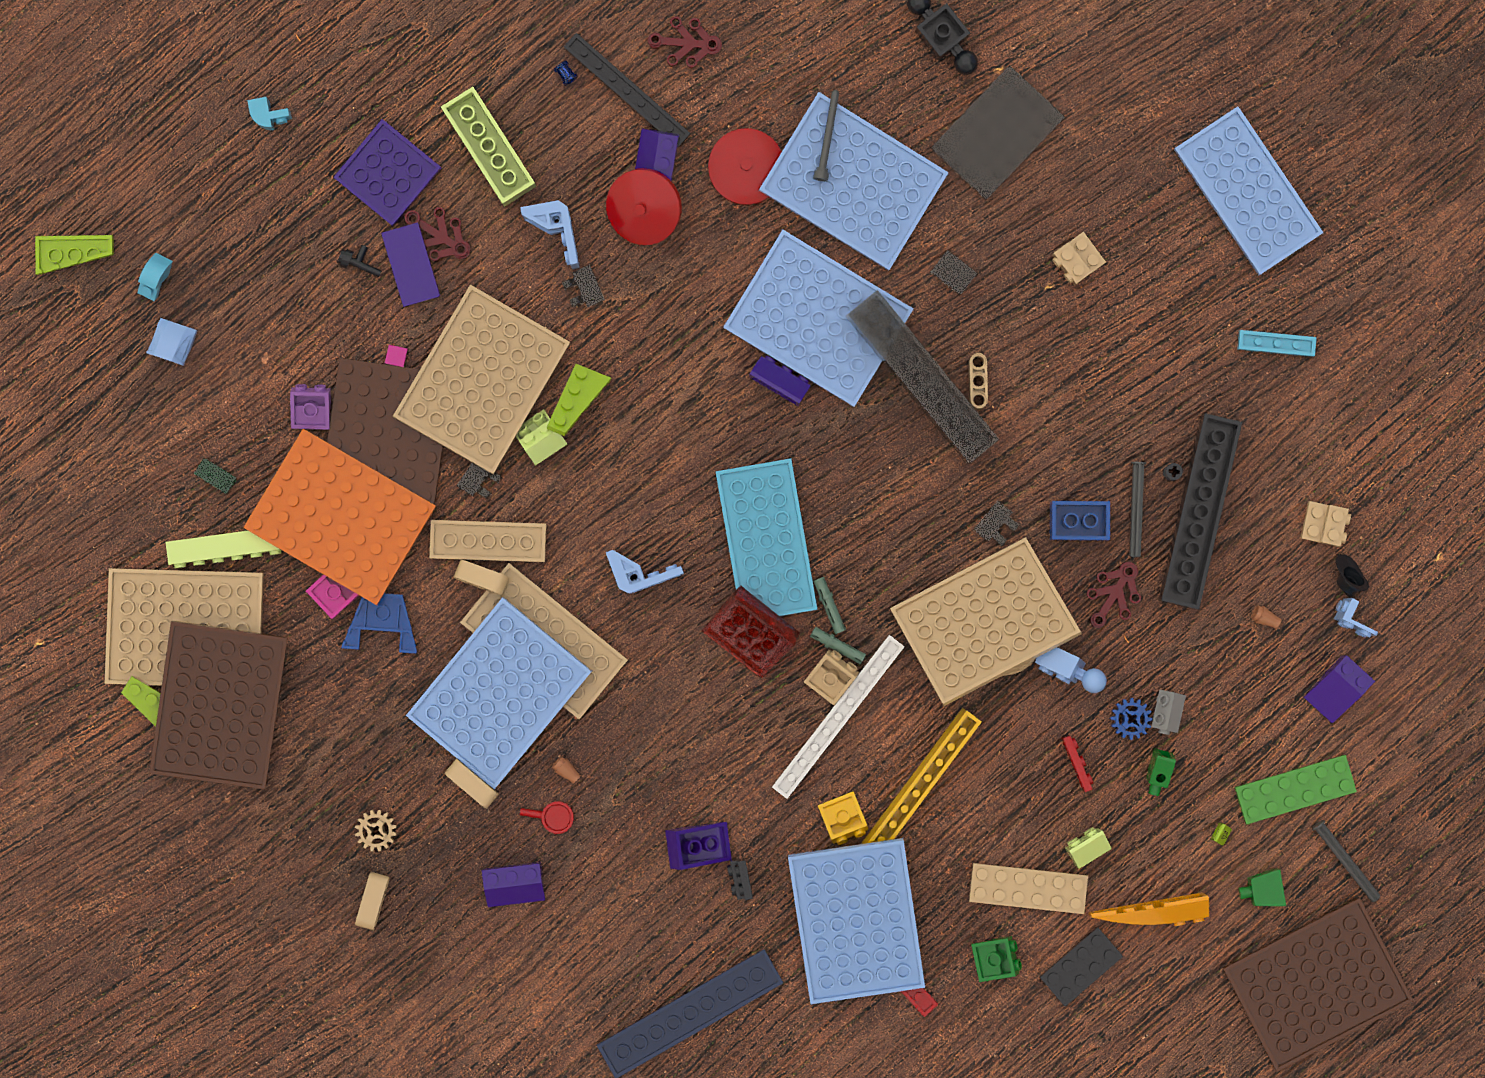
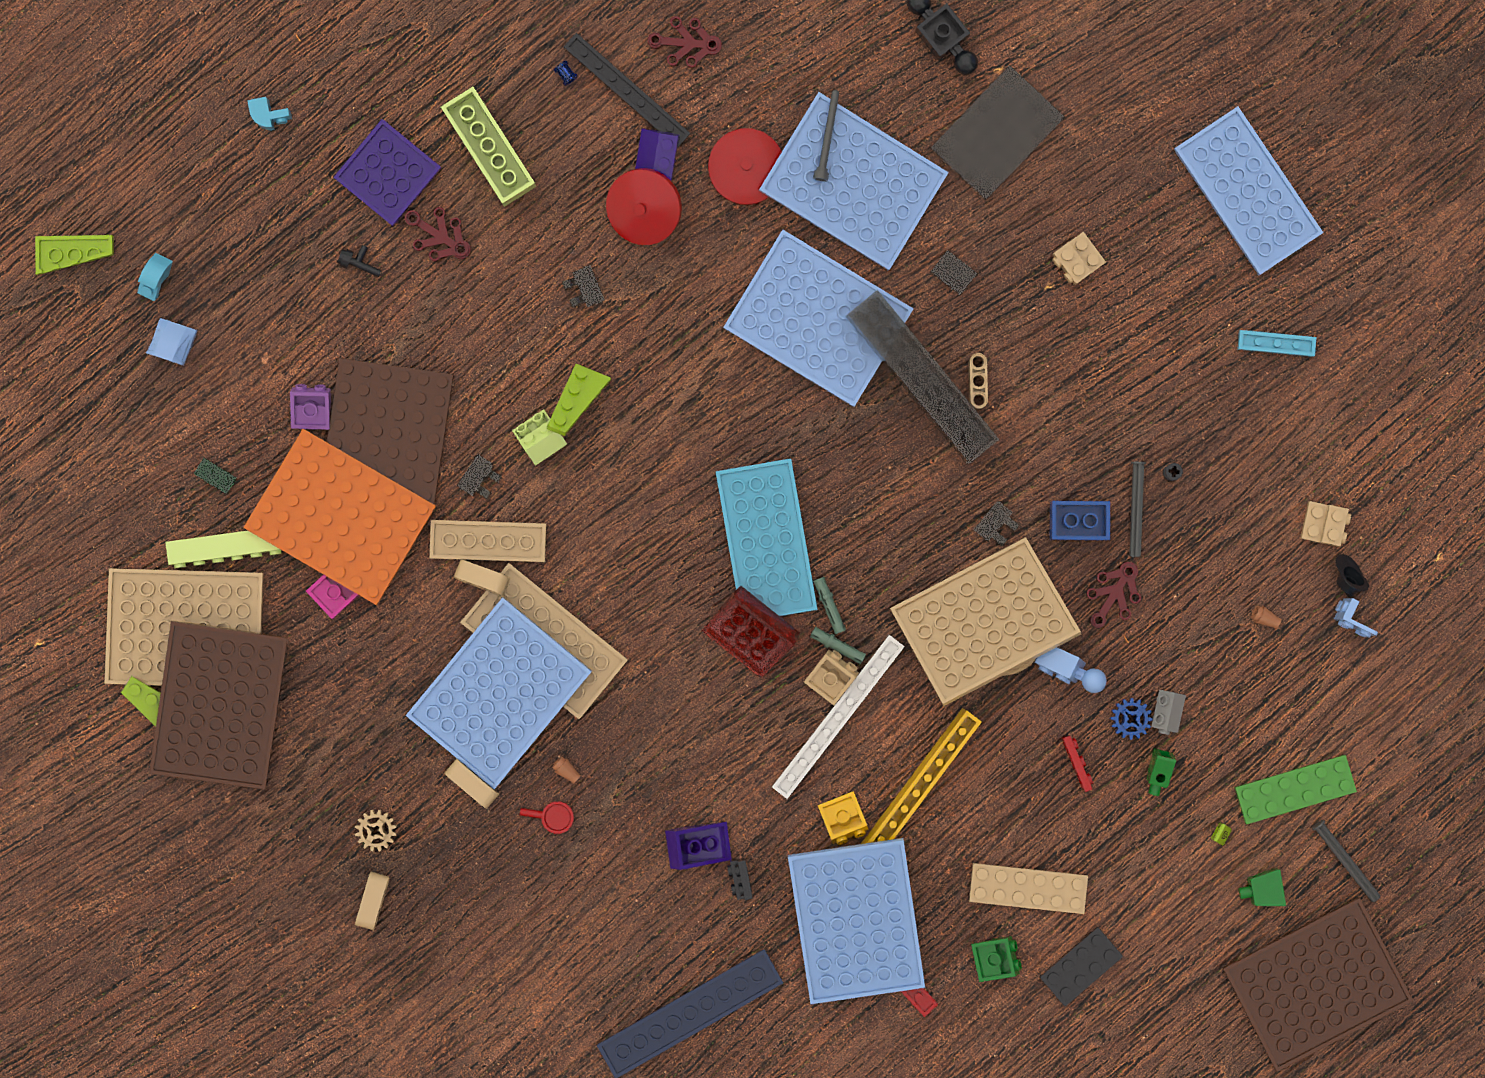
blue wing [341,593,417,654] -> none
dark purple tile [381,222,440,307] -> none
dark pink tile [385,345,408,367] -> none
tan plate [393,285,570,474] -> none
dark purple slope [482,862,545,907] -> none
light blue bracket [520,200,580,270] -> none
light blue bracket [606,550,684,594] -> none
dark purple slope [749,356,811,407] -> none
yellowish green slope [1065,827,1112,869] -> none
light orange wedge [1089,892,1209,926] -> none
black brick [1158,413,1242,610] -> none
dark purple slope [1303,655,1375,723] -> none

